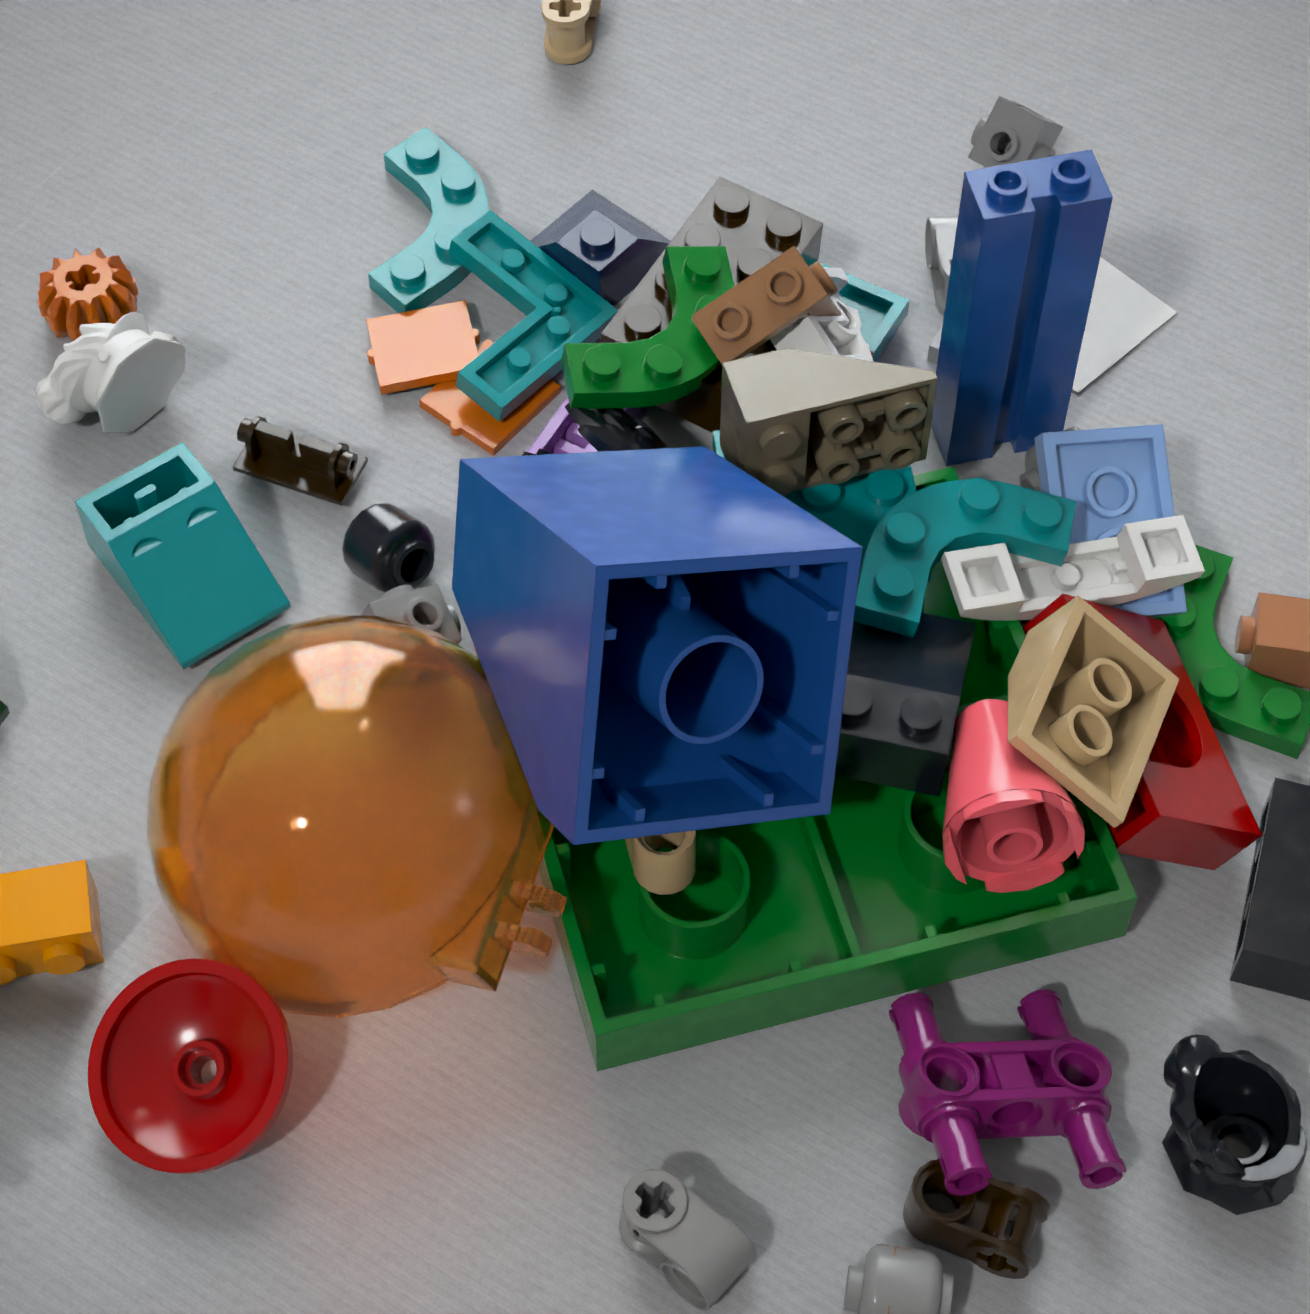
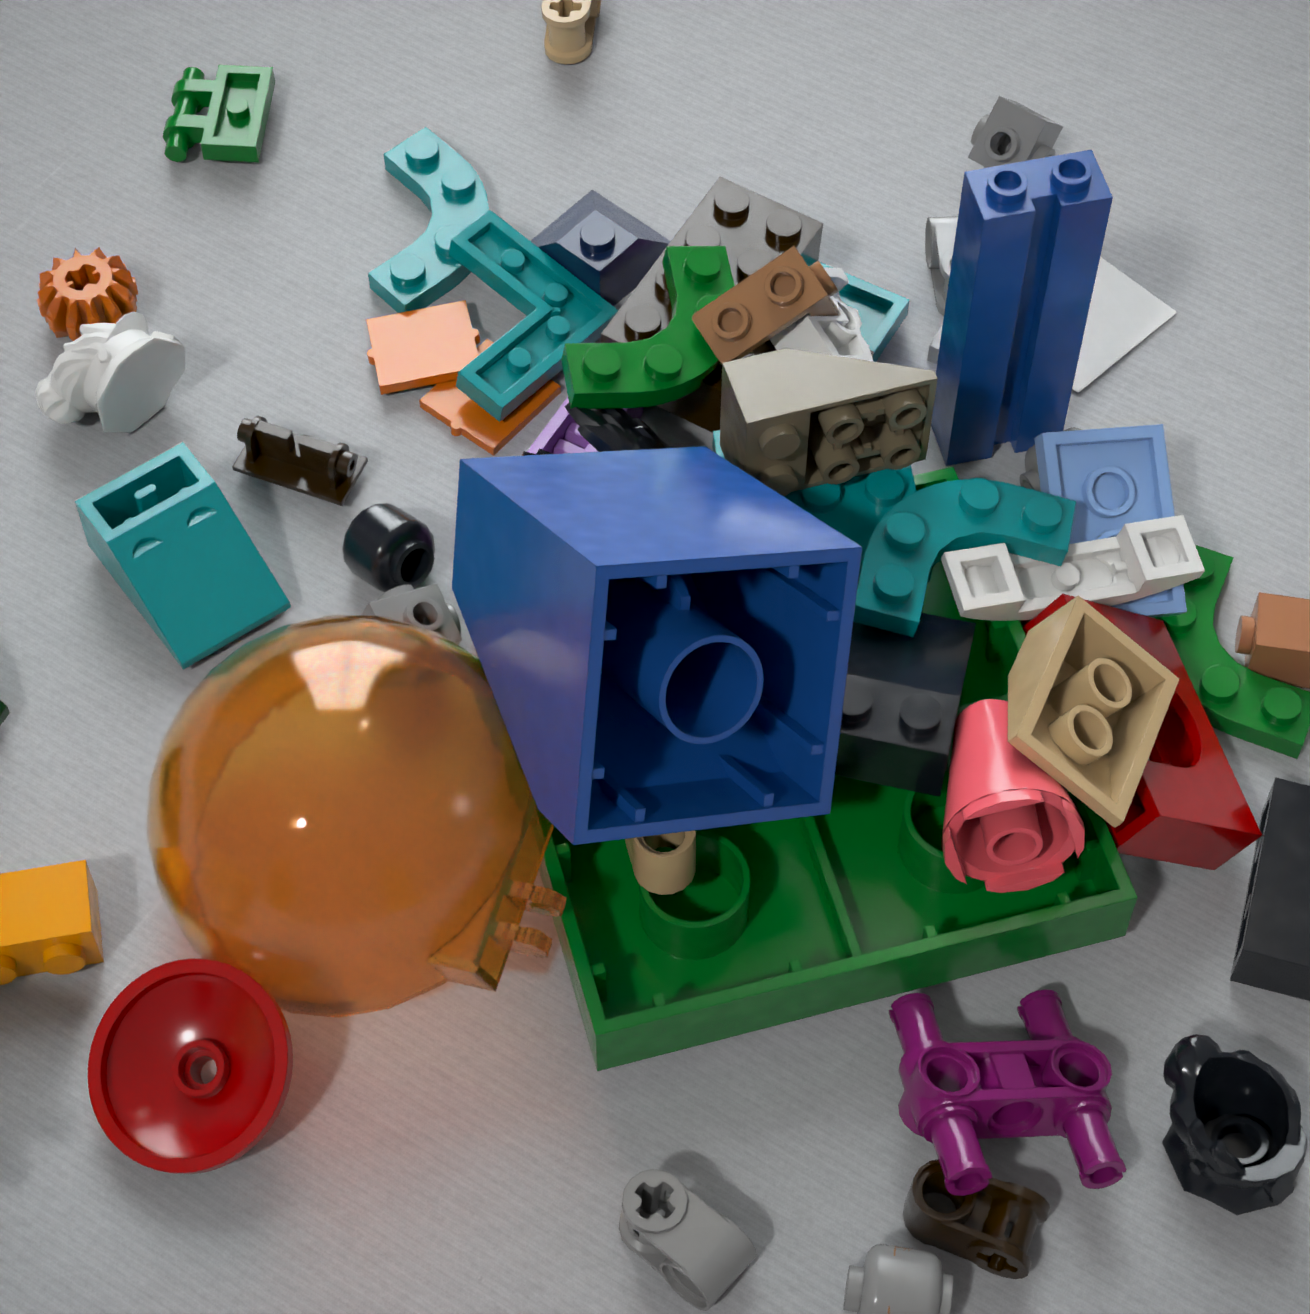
none -> green plate [163,64,275,162]

